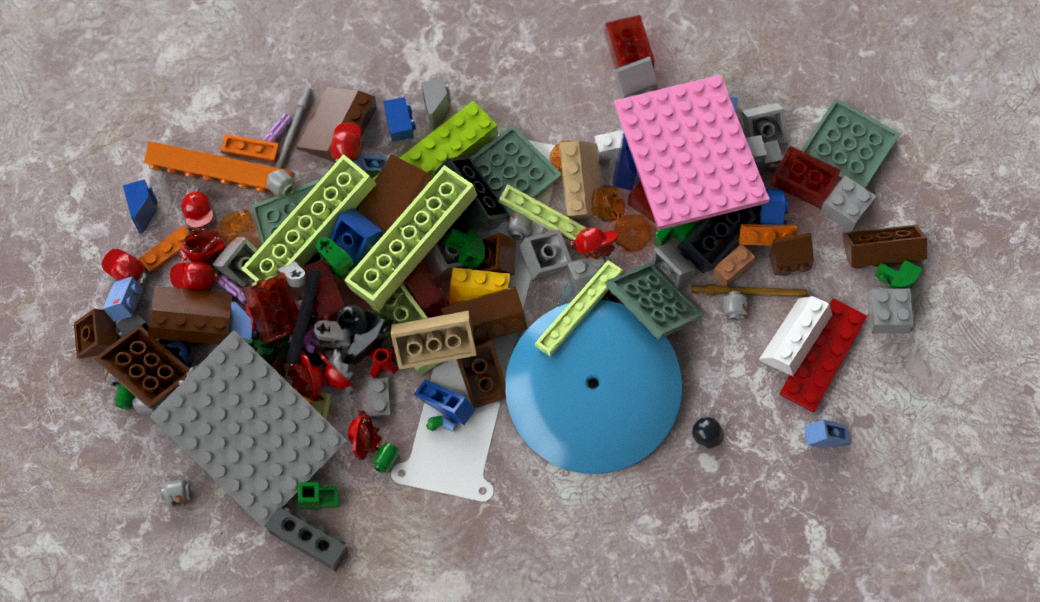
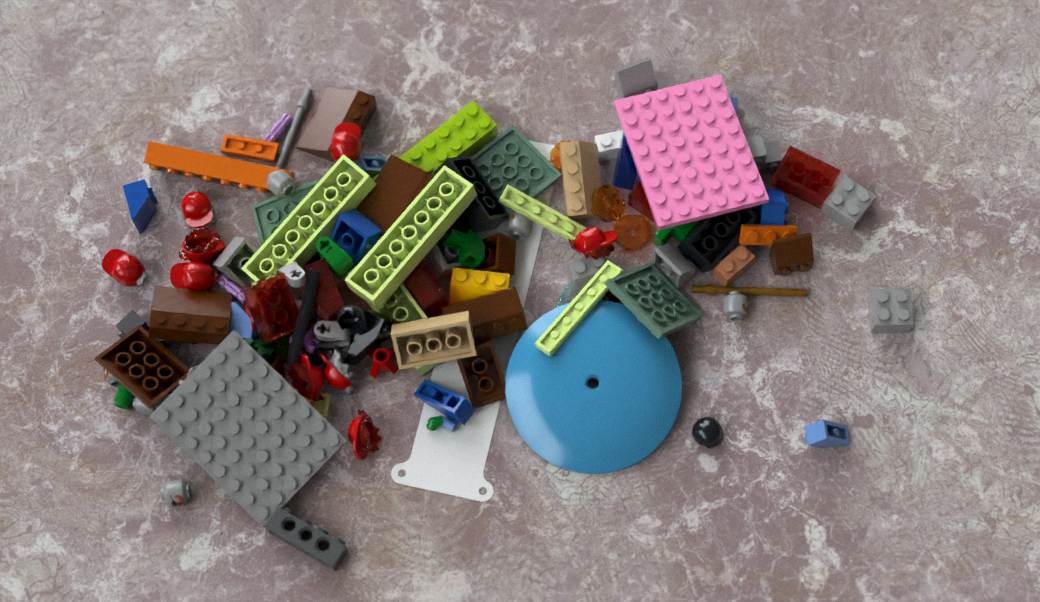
reddish brown slope [74,308,118,359] -> none
medium blue brick [103,277,143,322] -> none
orange plate [138,225,194,275] -> none
dark blue hair [165,341,193,368] -> none
clear orange plate [216,210,254,241] -> none
green brick [298,482,338,510] -> none
light grey plate [368,378,391,419] -> none
green brick [372,443,399,473] -> none
blue brick [383,97,416,142] -> none
light grey slope [421,78,451,131] -> none
light grey slope [519,229,572,281] -> none
clear red brick [605,15,655,69] -> none
light grey slope [742,103,788,145] -> none
white slope [759,296,832,376] -> none
red plate [779,298,867,413] -> none
sand green plate [798,98,900,189] -> none
reddish brown slope [842,224,927,269] -> none
green brick [874,260,922,289] -> none

